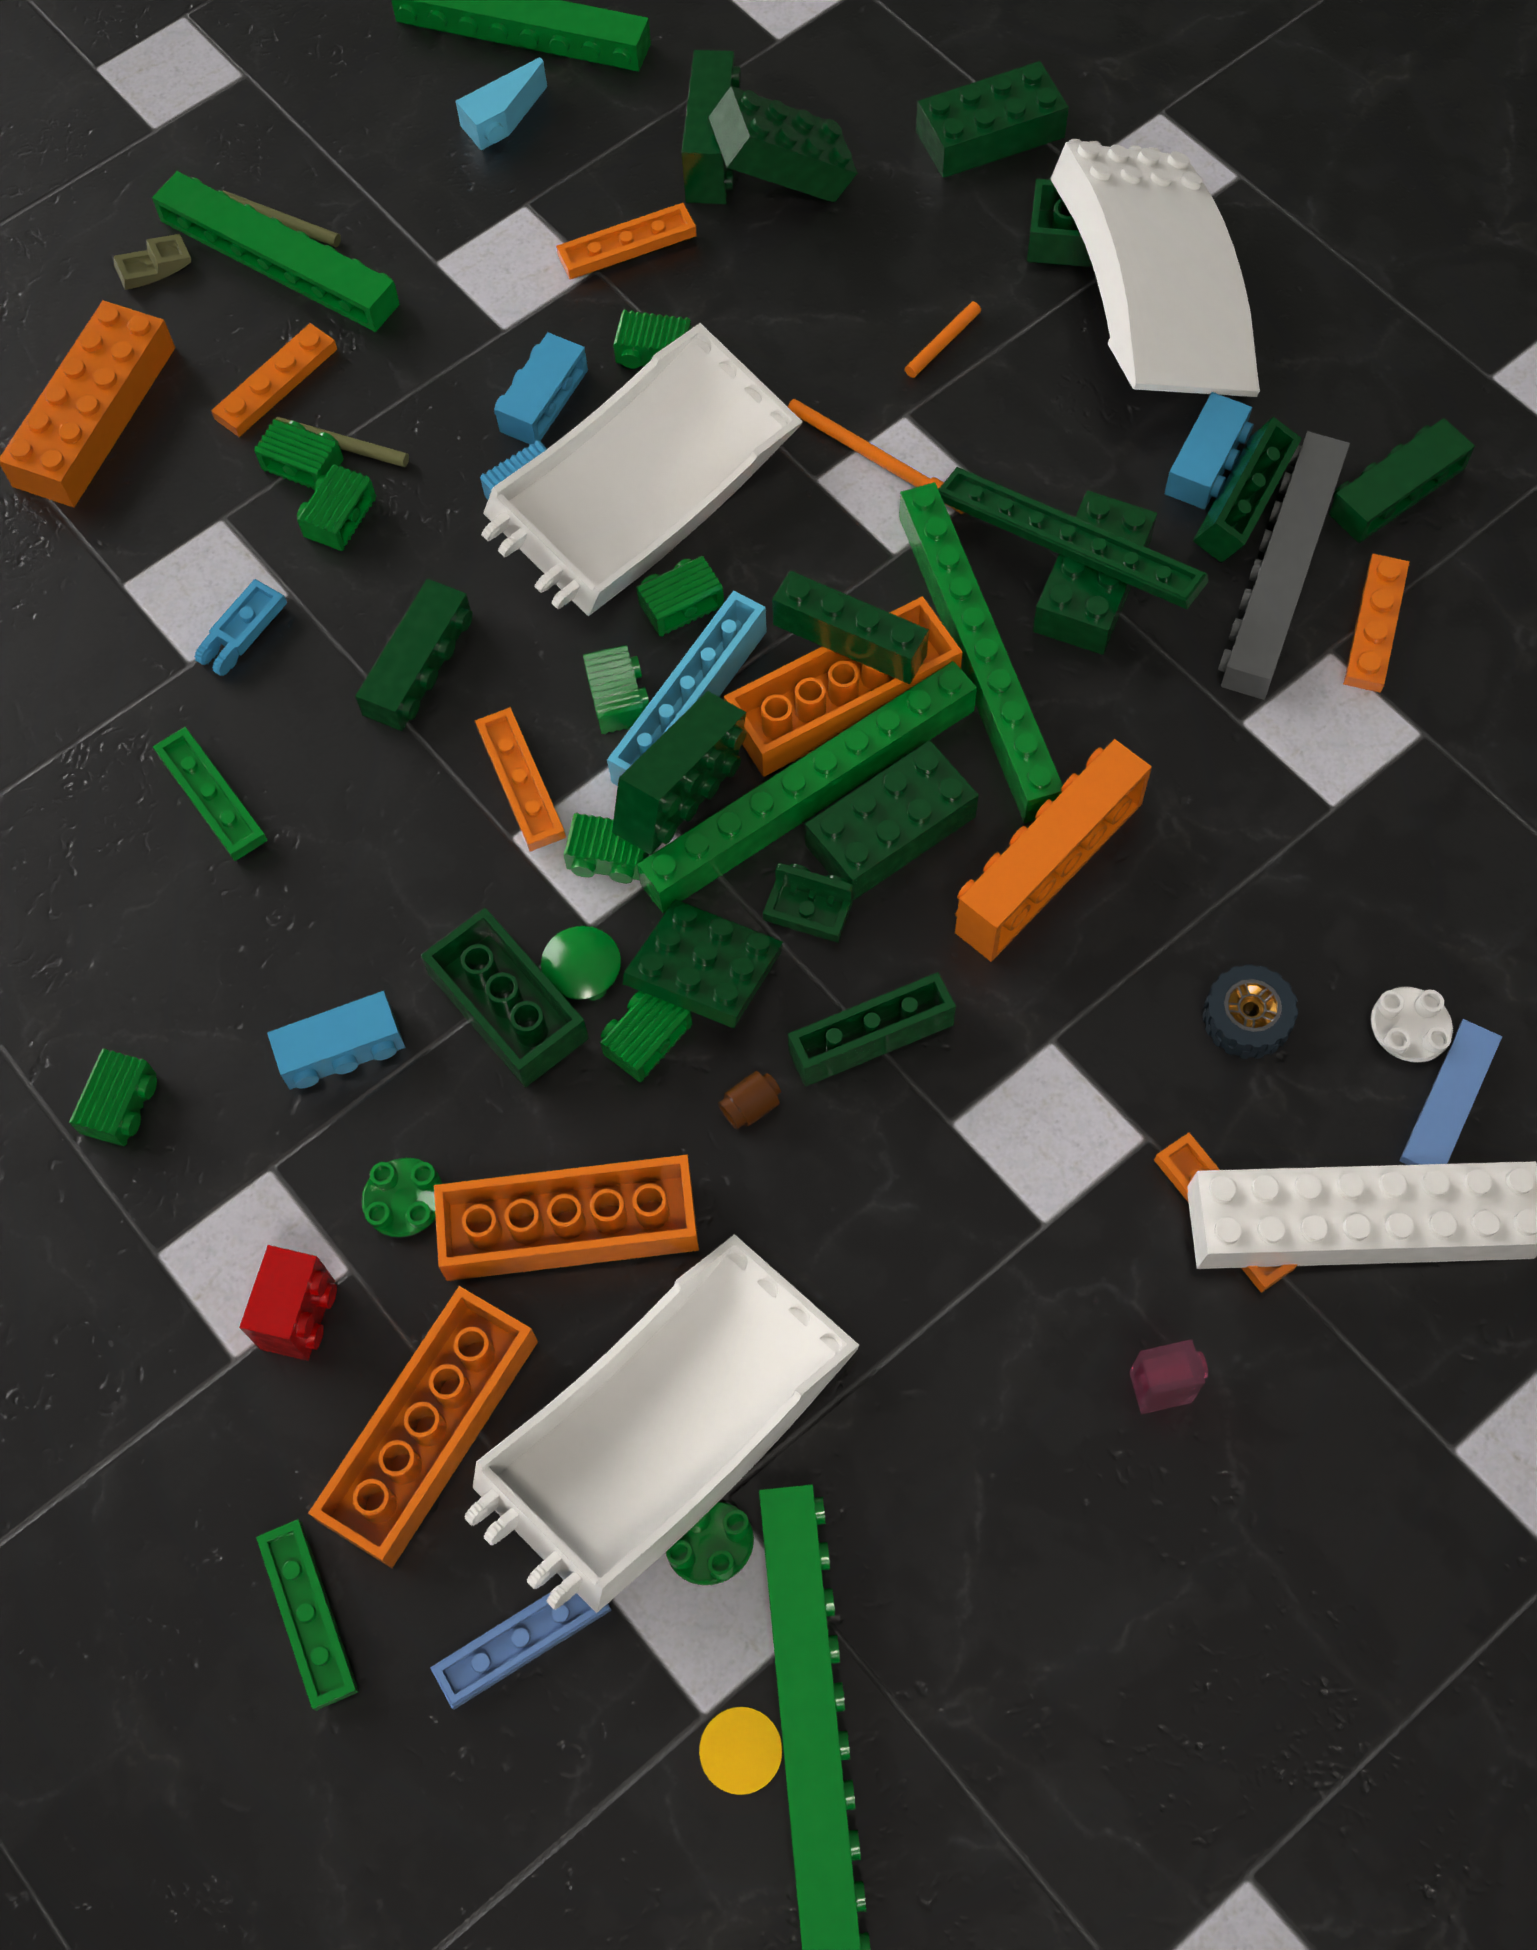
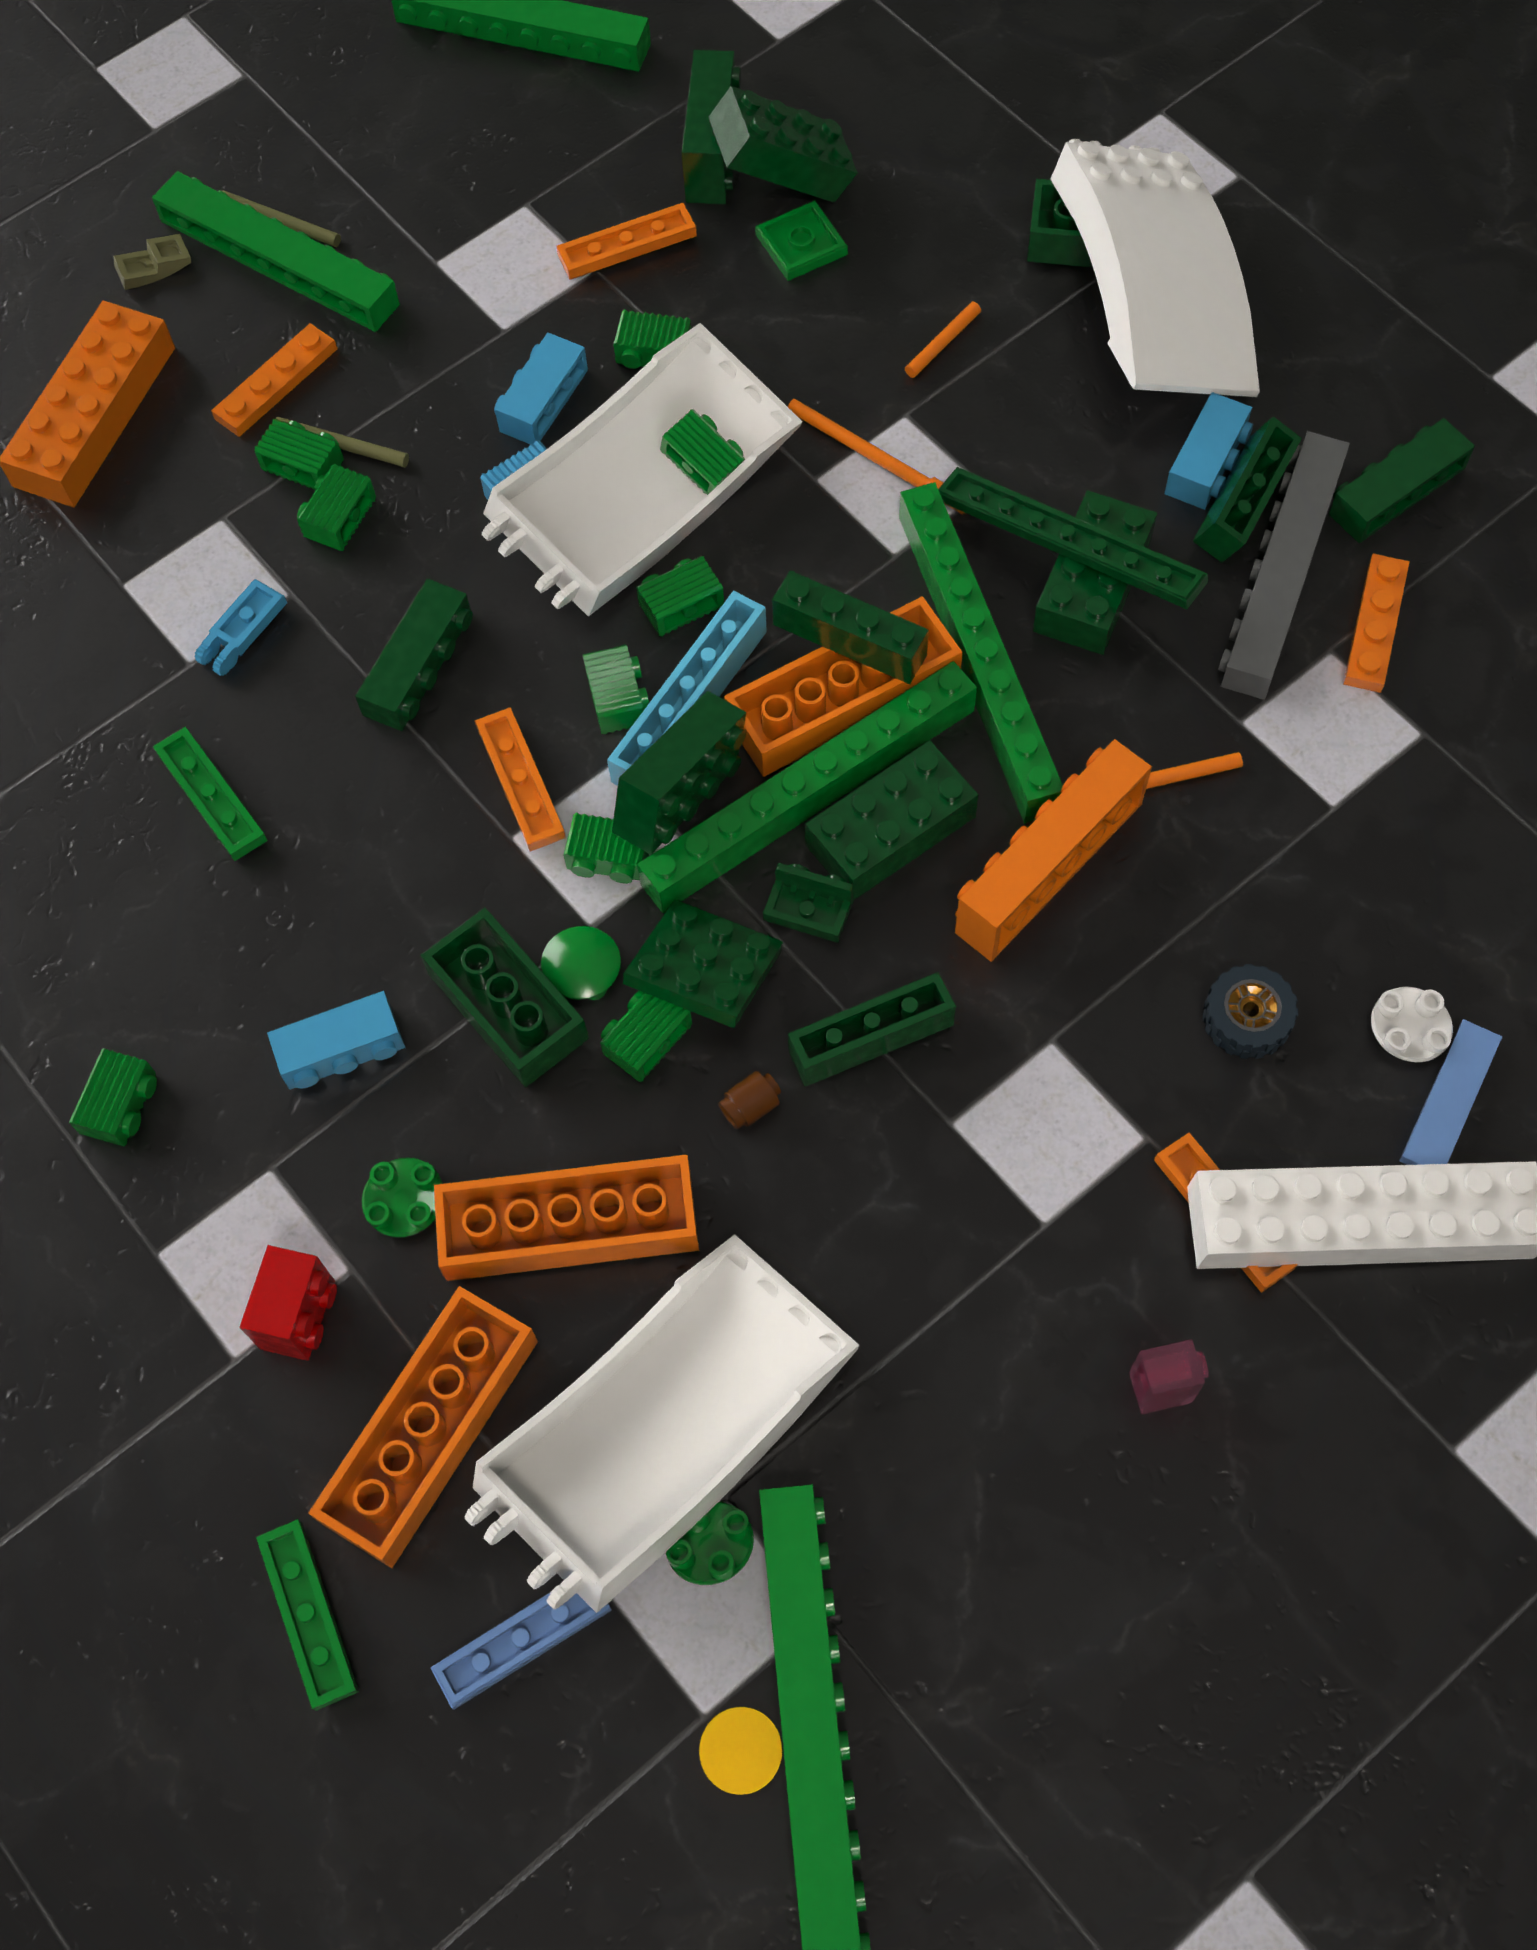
medium azure slope [455,57,547,150] -> none
dark green brick [916,61,1069,178] -> none
none -> green brick [660,409,745,495]
none -> green tile [755,200,848,281]
none -> orange bar [1146,752,1243,789]

